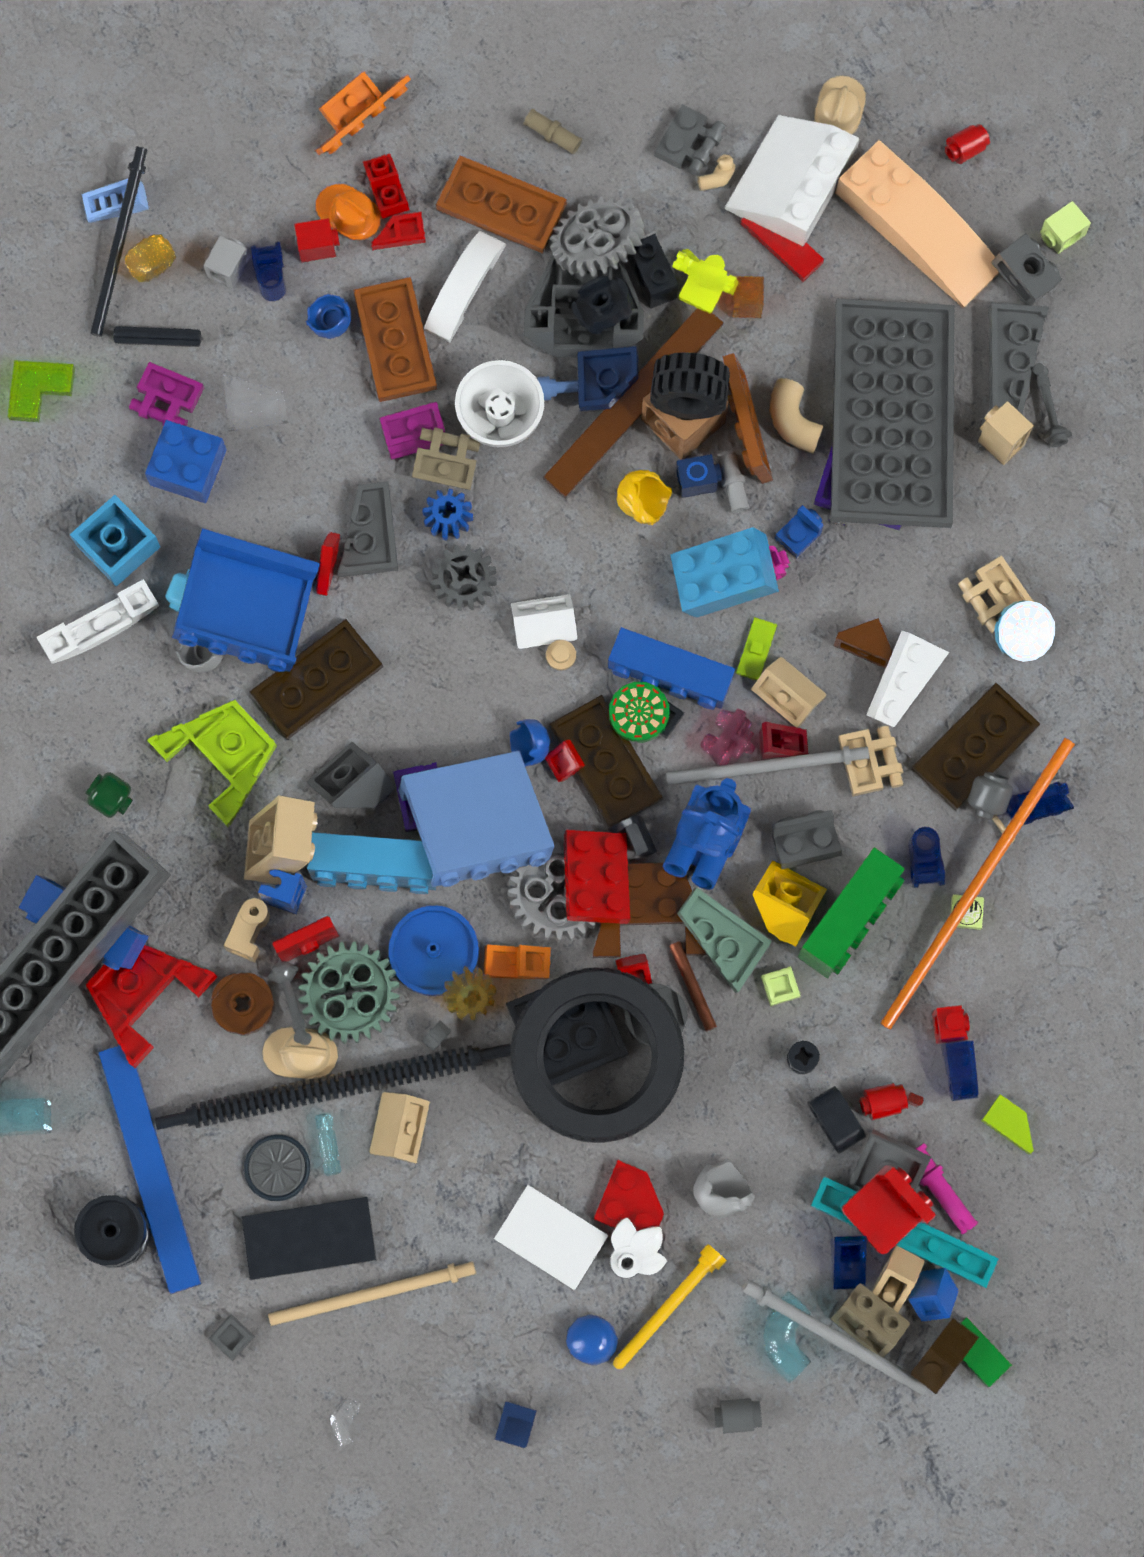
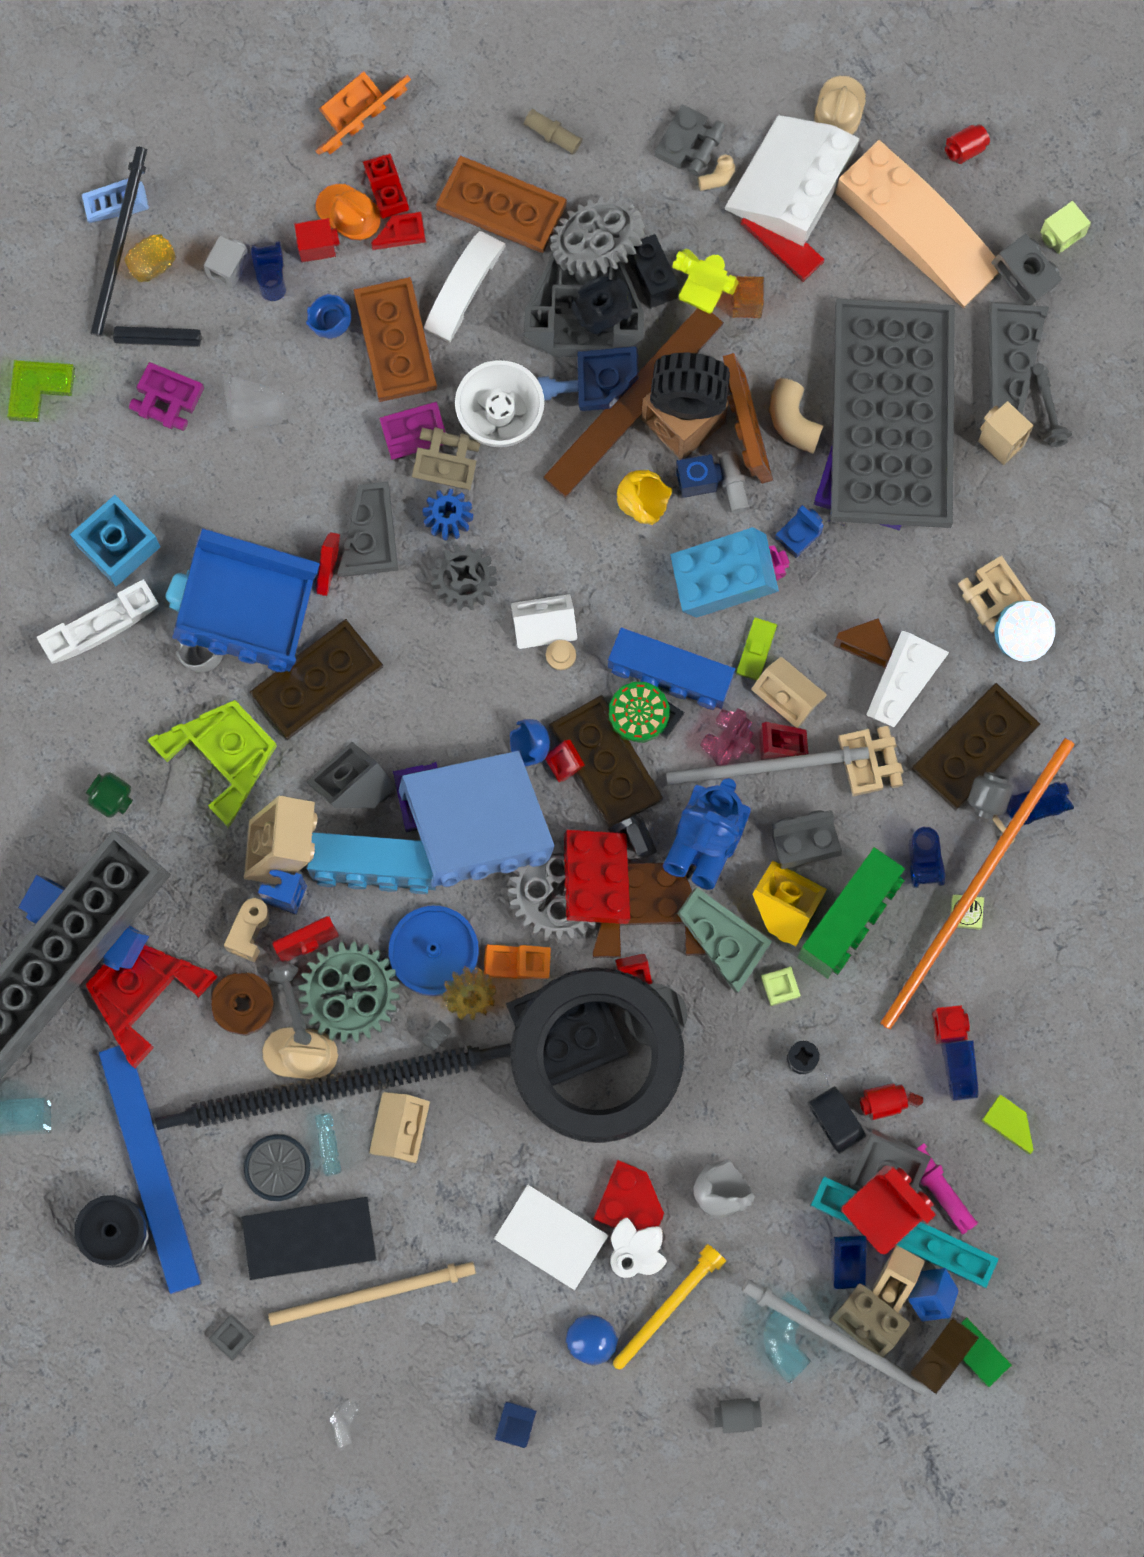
blue brick [145,420,227,504] -> none
copper bar [669,941,717,1032] -> none

